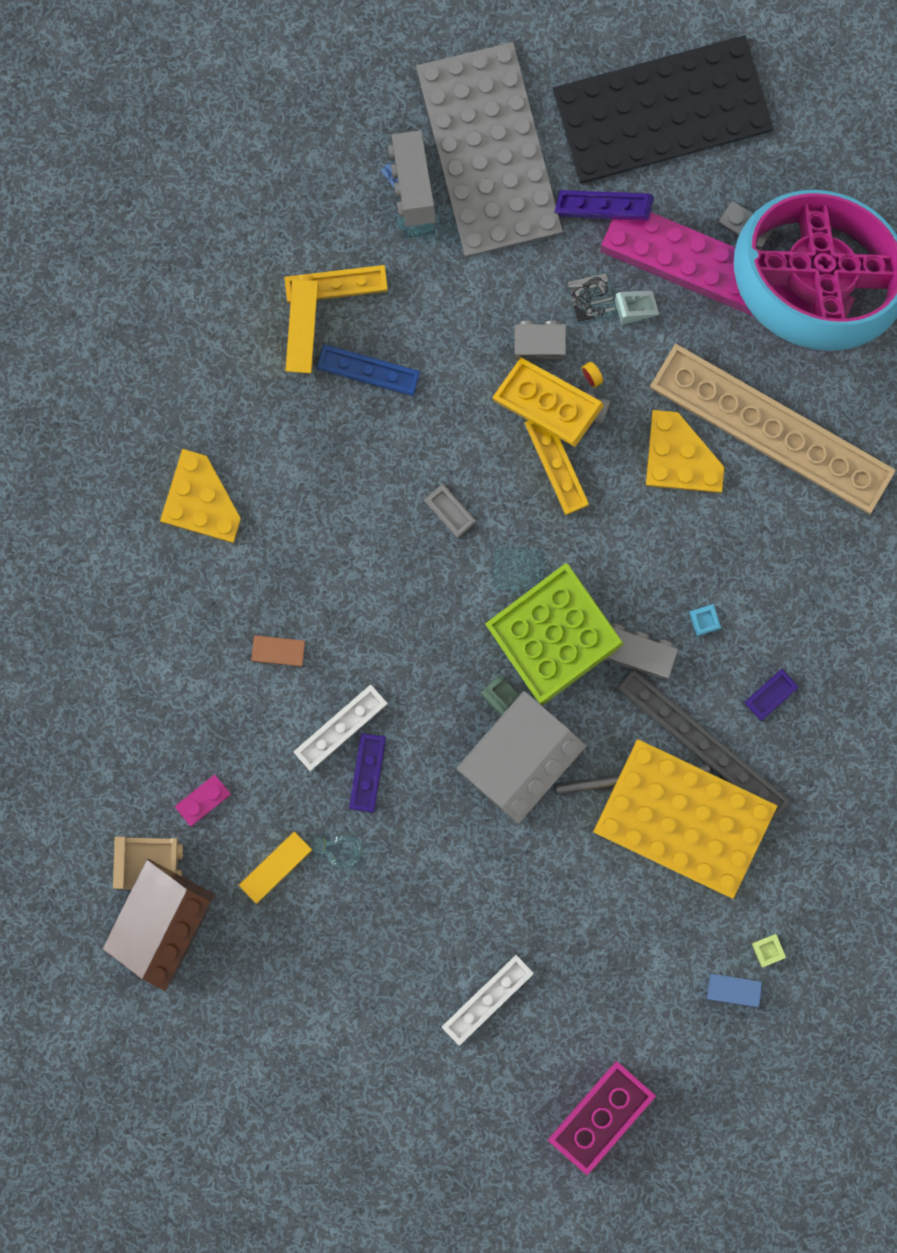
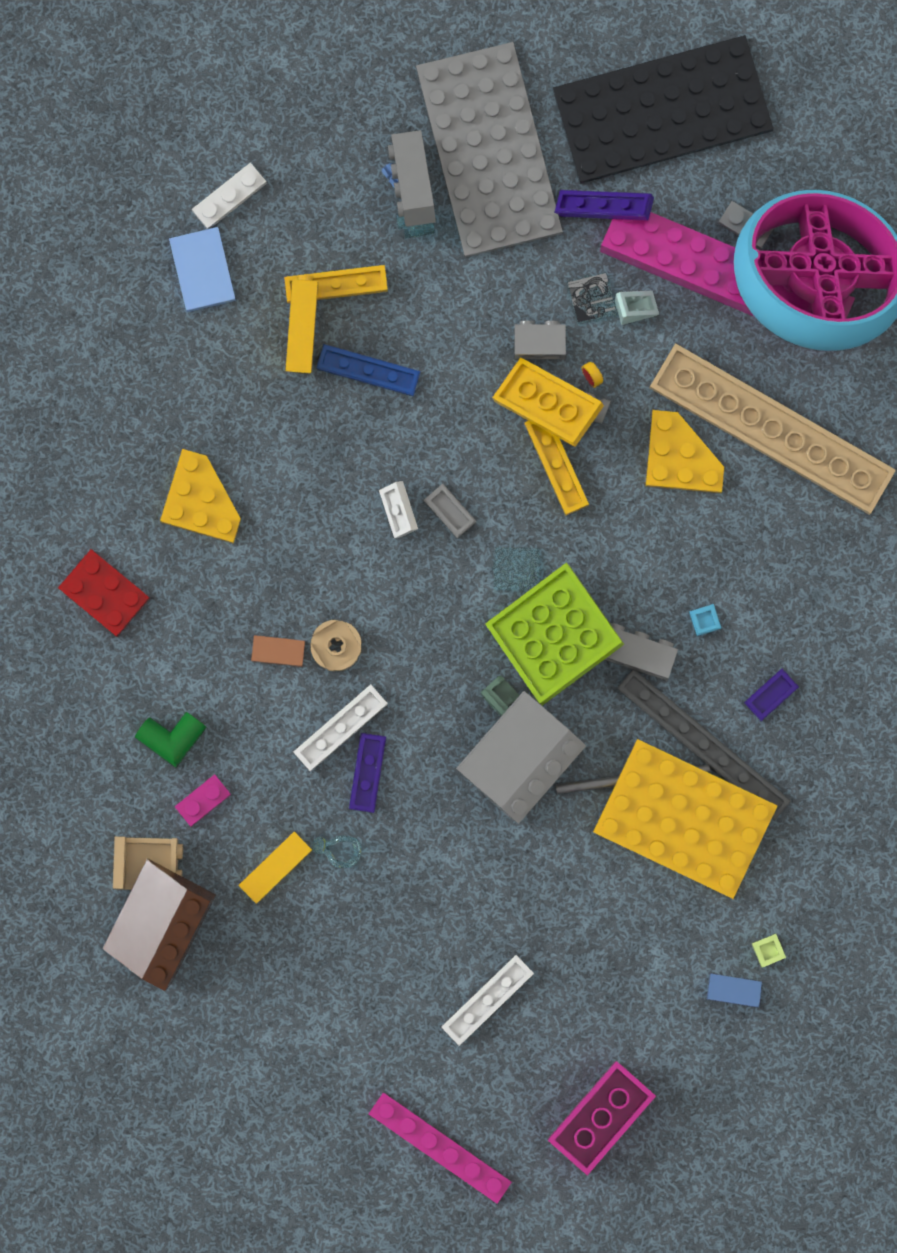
none -> red plate [58,549,150,637]
none -> green brick [135,712,207,768]
none -> light blue tile [169,227,236,312]
none -> white plate [192,163,267,229]
none -> tan plate [310,620,361,671]
none -> dark pink plate [369,1092,512,1204]
none -> white plate [379,481,418,538]

